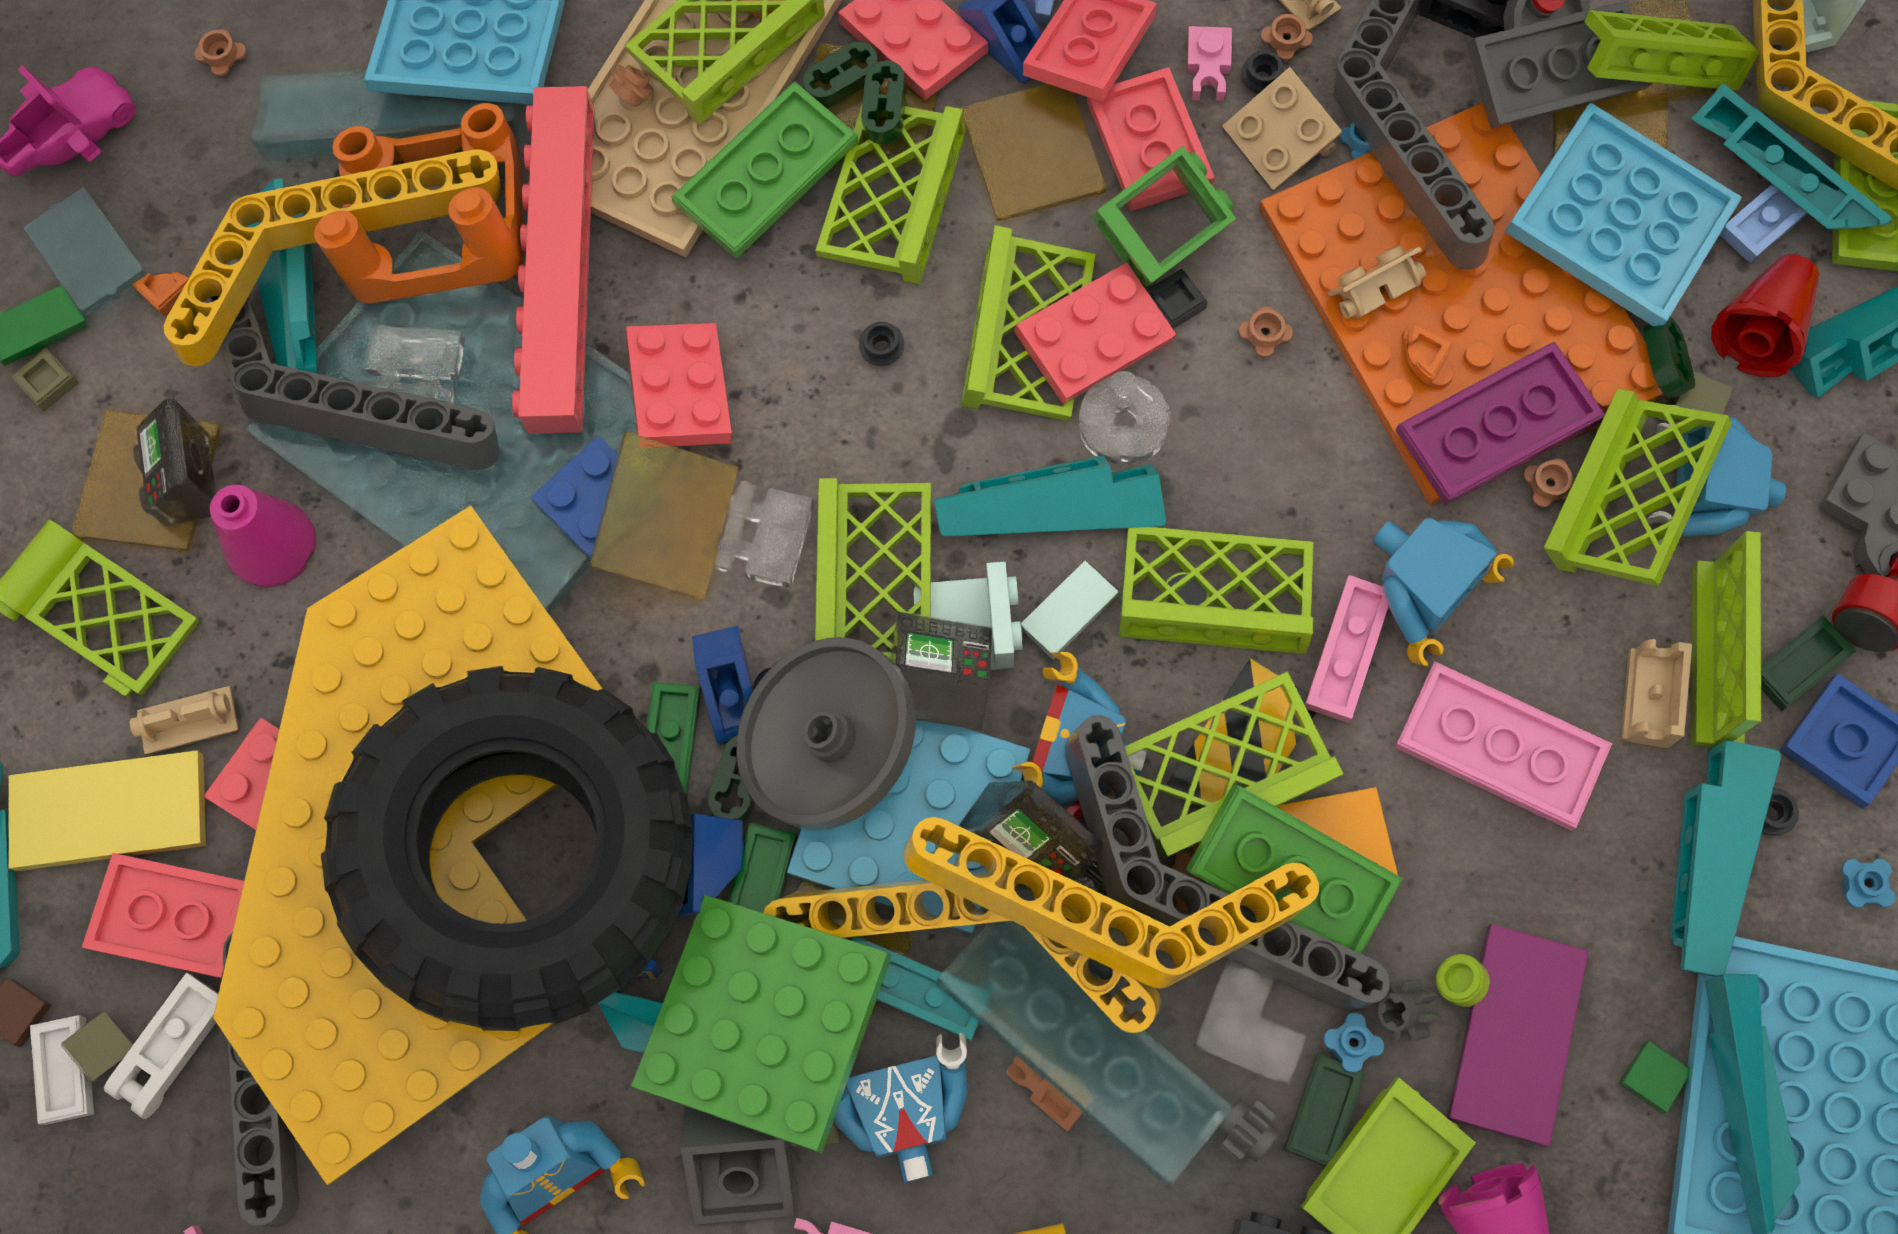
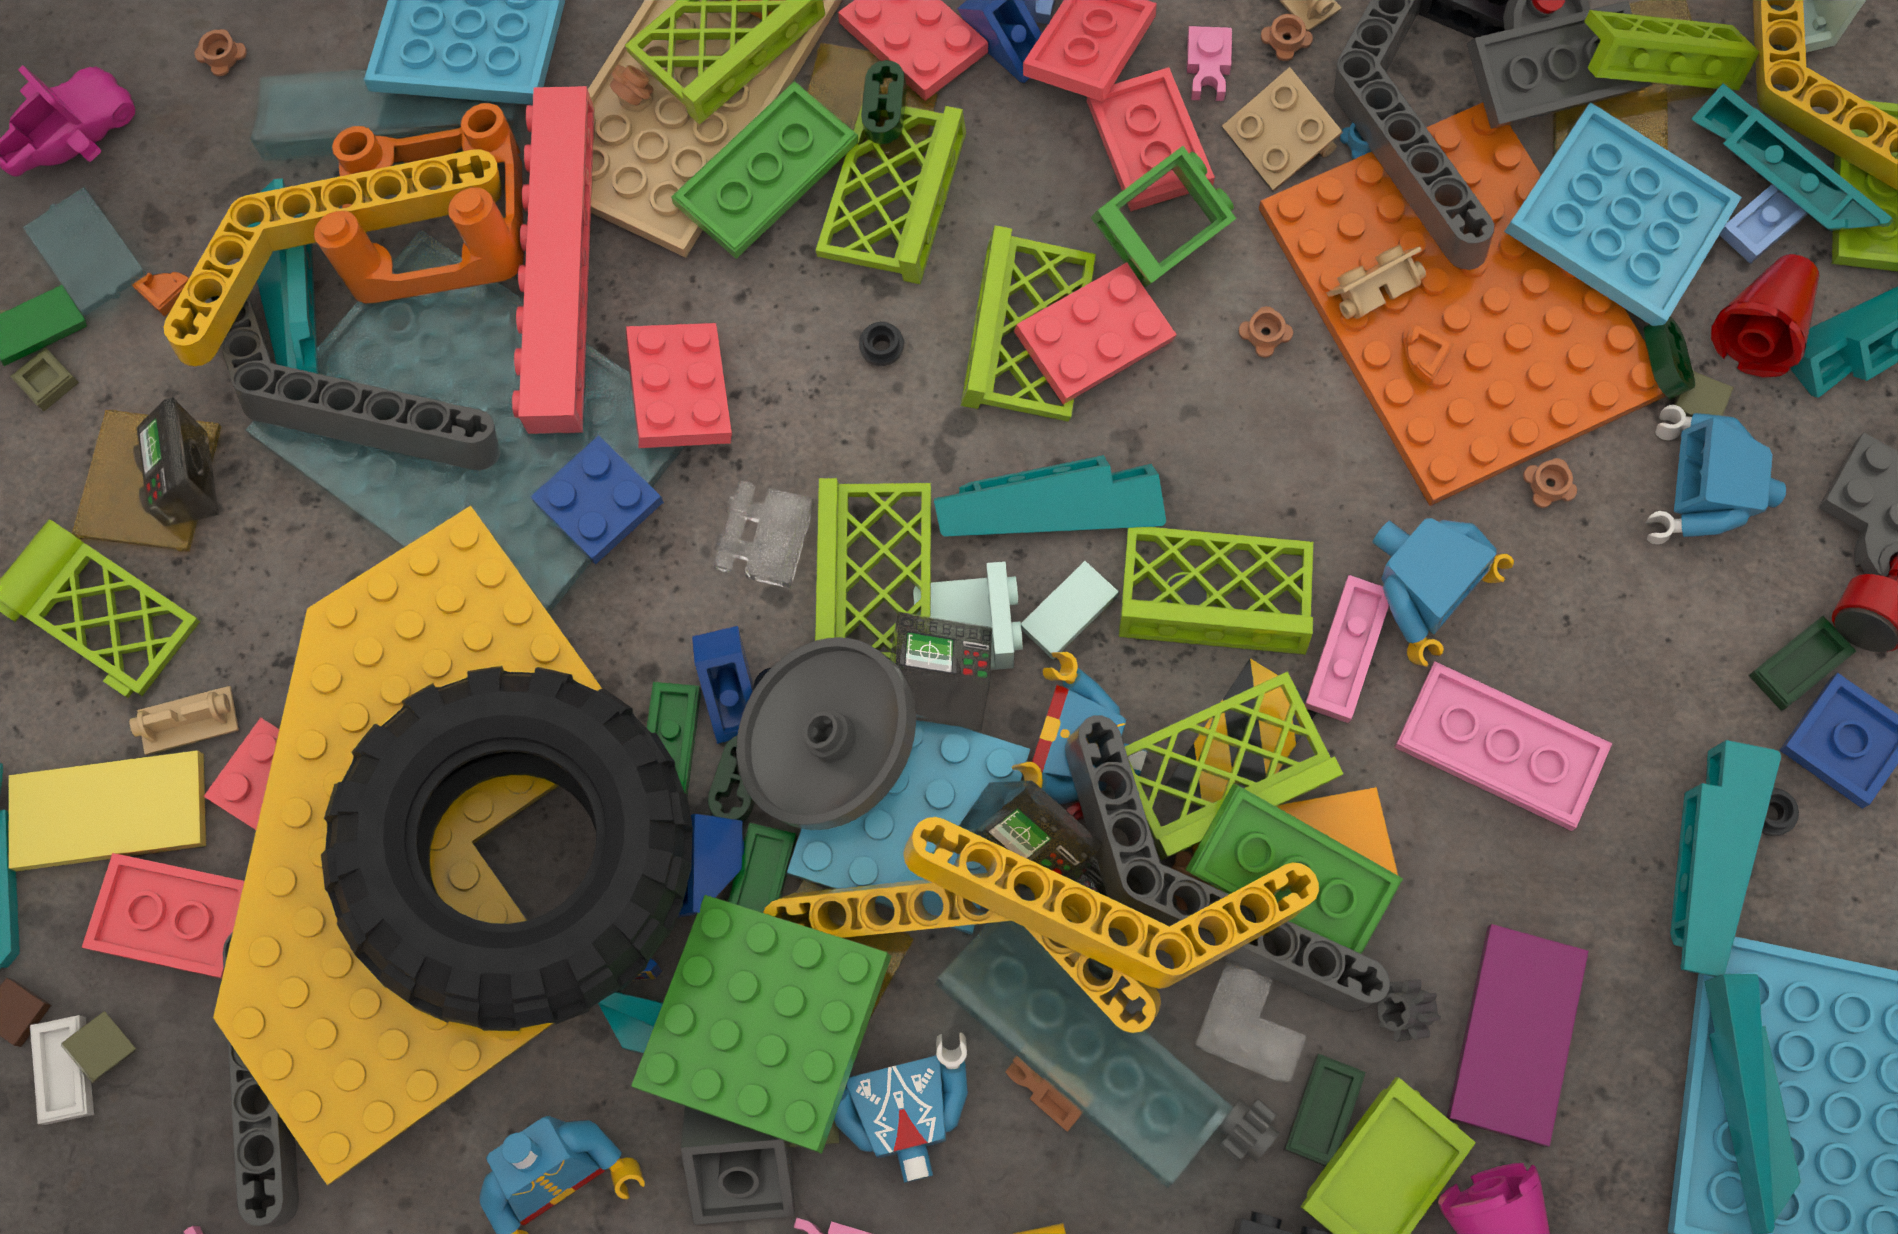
white plate [104,973,219,1119] -> none
dark pink cone [210,485,317,588] -> none
clear plate [361,326,465,404] -> none
clear yellow piece [589,432,738,600] -> none
dark green beam [803,41,878,108] -> none
teal plate [852,936,990,1041] -> none
clear yellow piece [961,84,1106,222] -> none
clear plate [1078,371,1171,464] -> none
black tile [1146,268,1208,329] -> none
black plate [1242,50,1285,93] -> none
dark azure plate [1323,1013,1384,1073] -> none
magenta tile [1395,341,1605,506] -> none
lime tile [1436,954,1490,1007] -> none
lime fence [1544,389,1732,587] -> none
green tile [1618,1041,1690,1113] -> none
tan hinge [1620,639,1692,748] -> none
lime fence [1690,531,1761,748] -> none
dark azure plate [1841,859,1896,908] -> none

